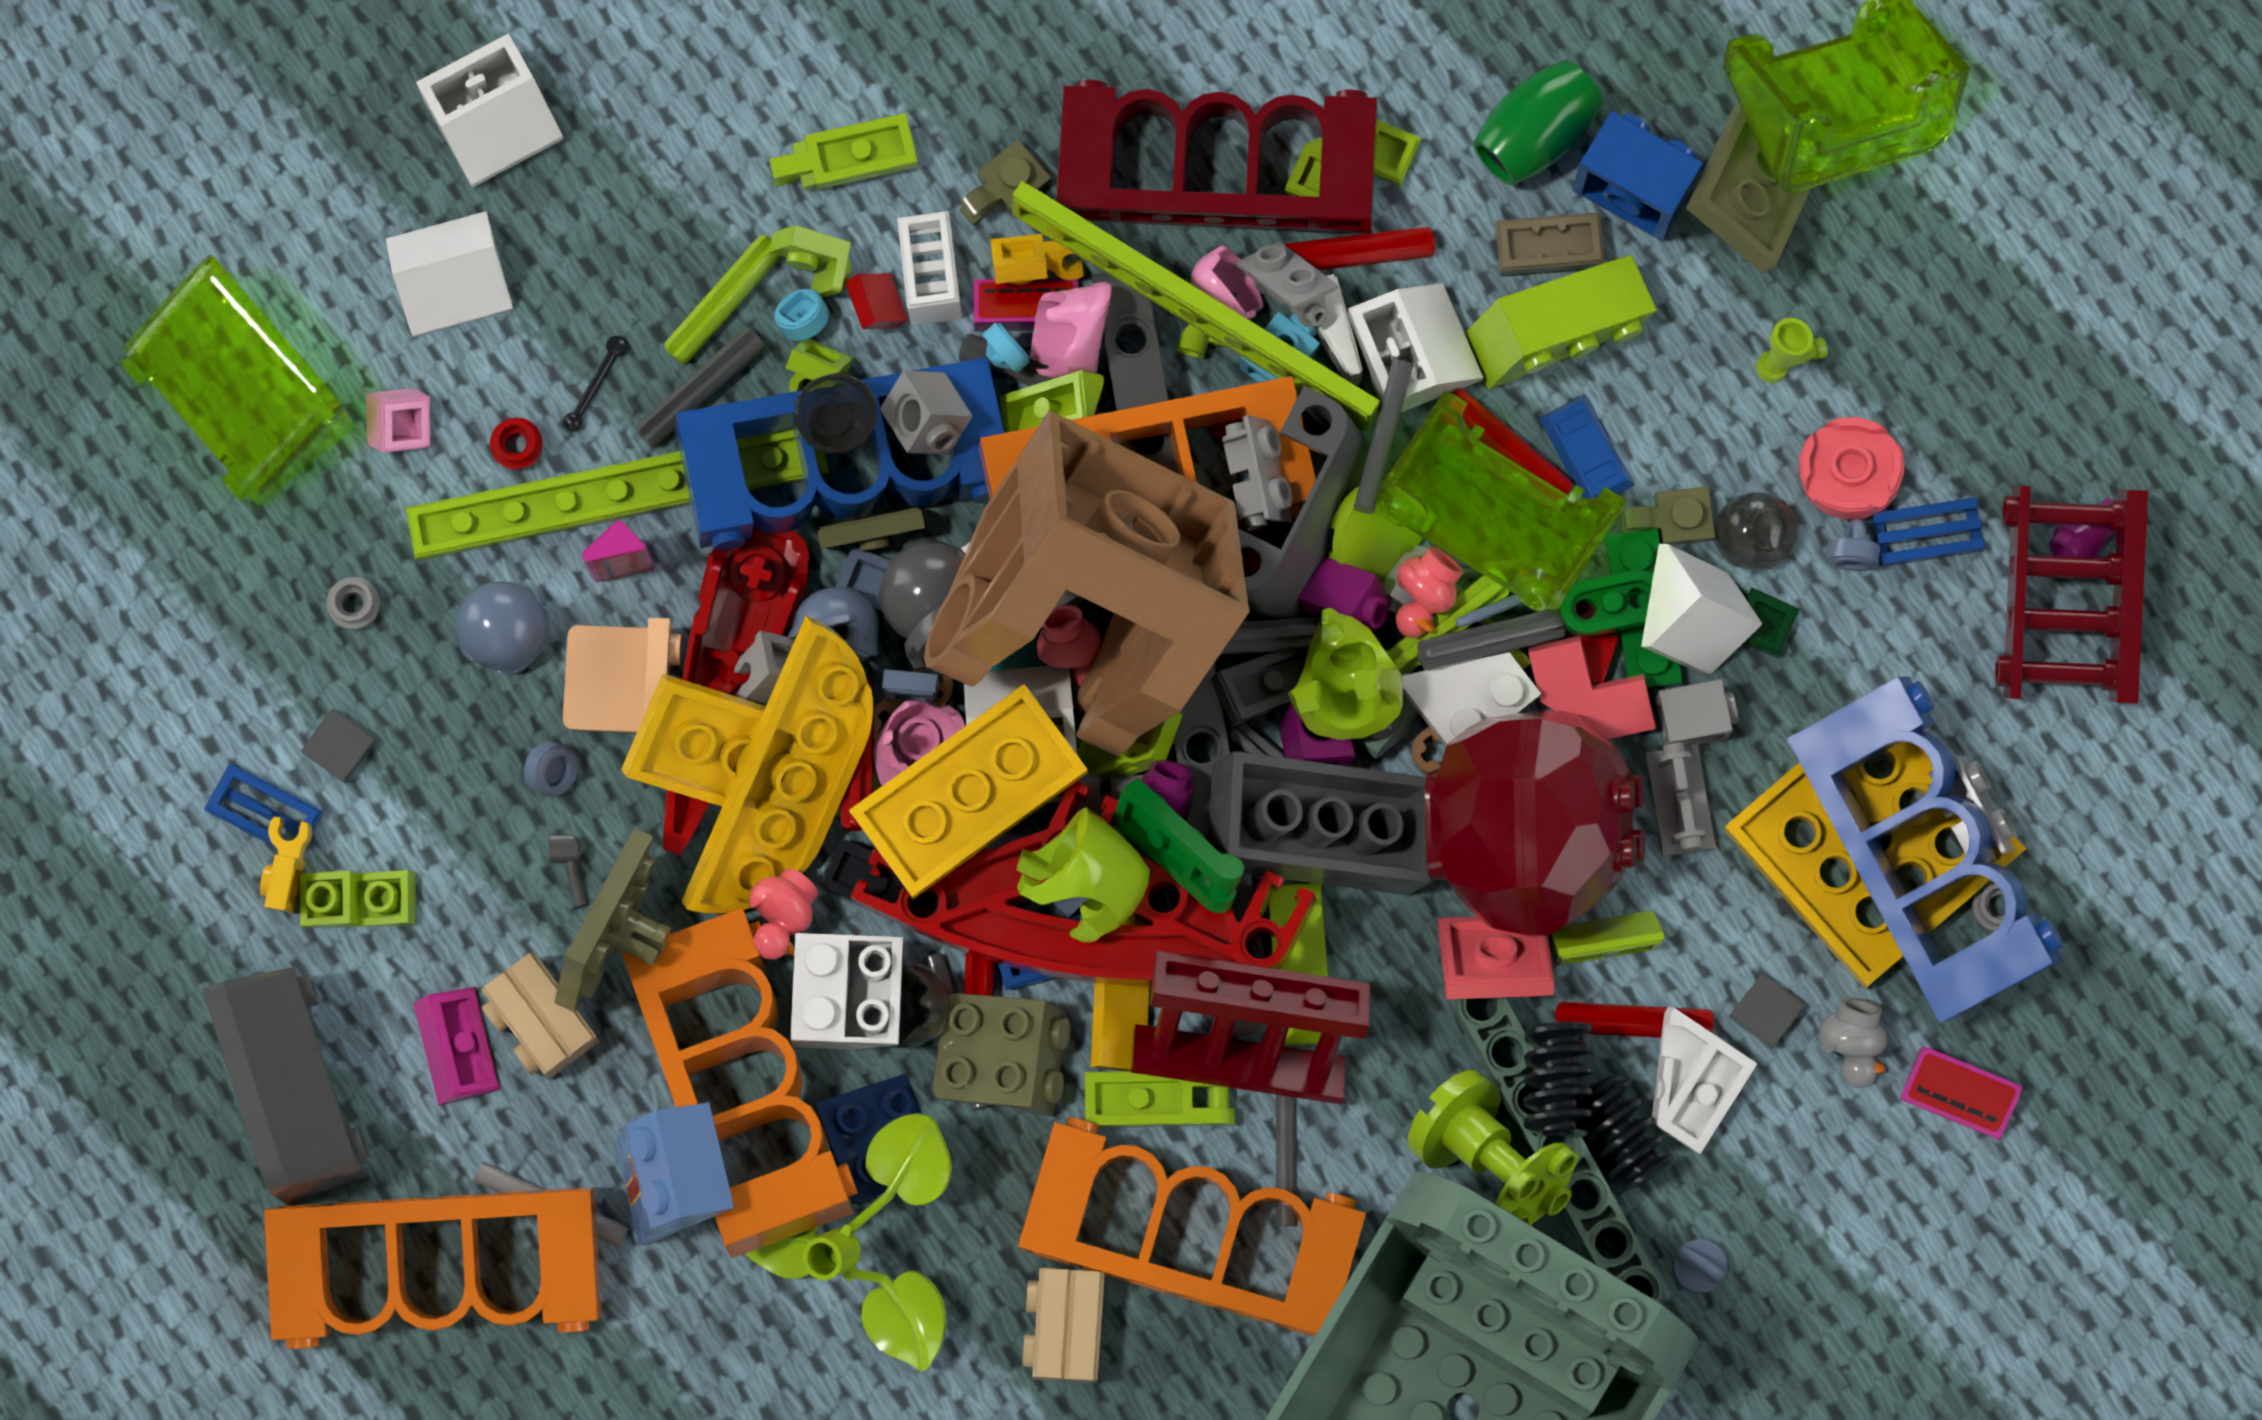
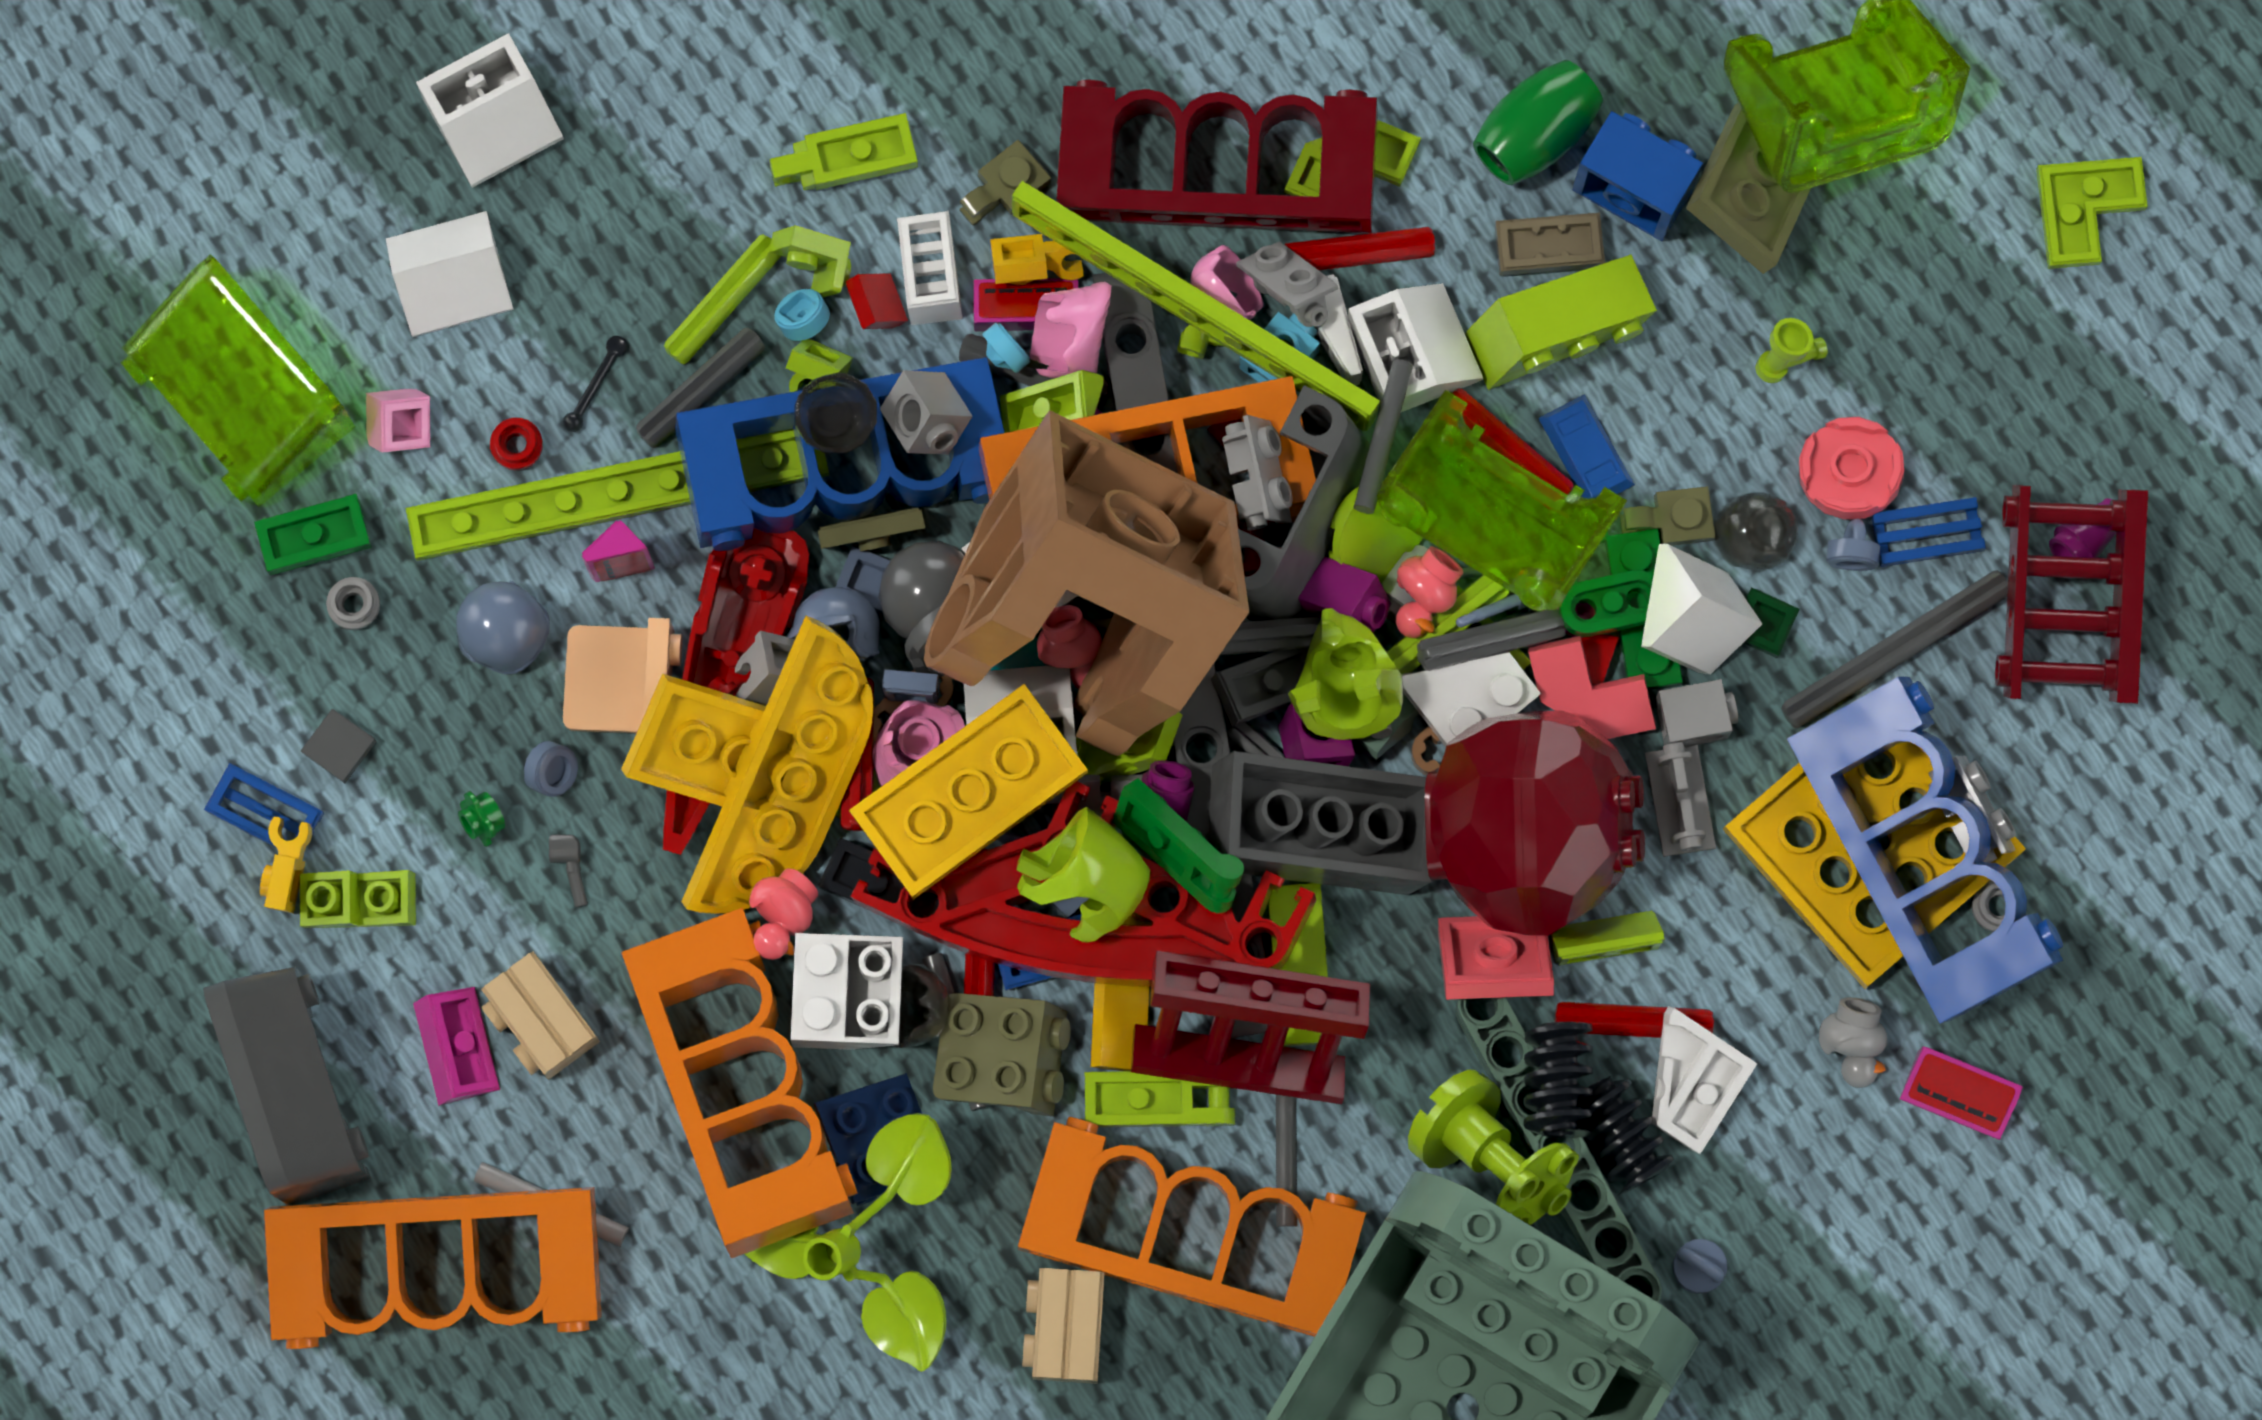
olive plate [554,827,672,1012] -> none
medium blue slope [615,1102,734,1246] -> none
dark grey tile [1729,973,1805,1049] -> none
none -> green plate [254,494,372,576]
none -> green plate [458,791,505,847]
none -> dark grey axle [1781,570,2008,728]
none -> lime tile [2036,157,2148,269]

